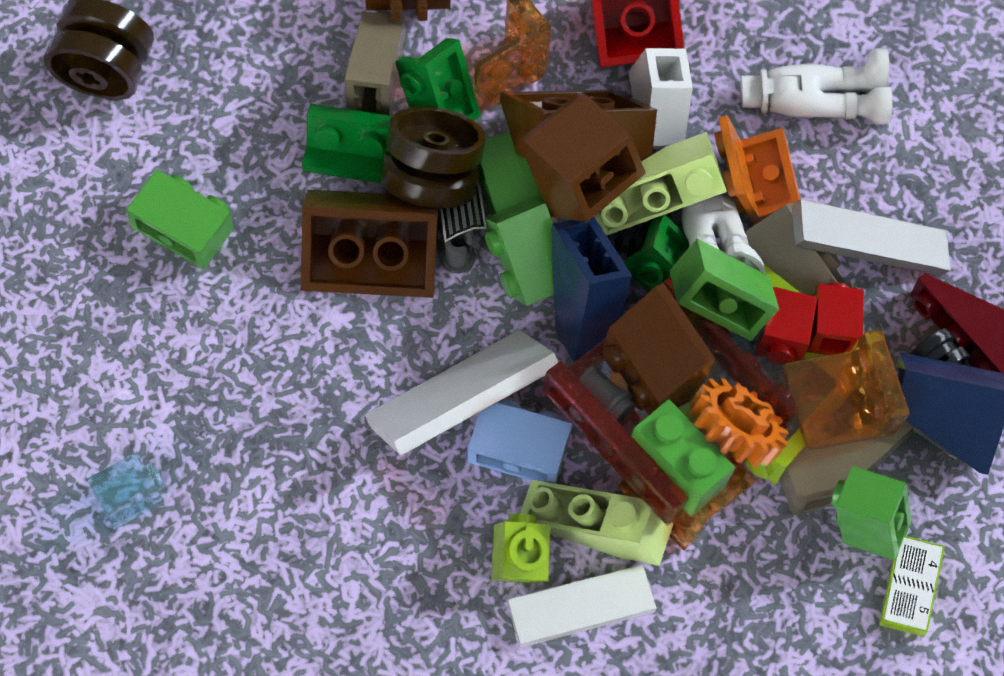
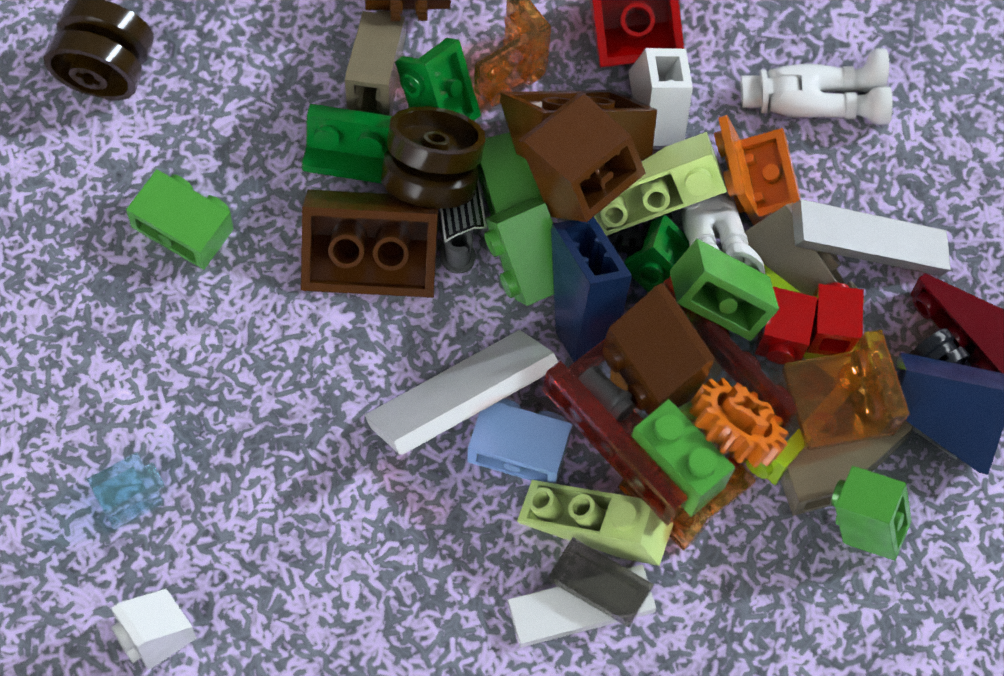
lime brick [491,514,551,583] -> none
white tile [879,536,945,637] -> none
none -> white slope [111,589,197,670]
none -> clear smoke tile [548,537,654,628]

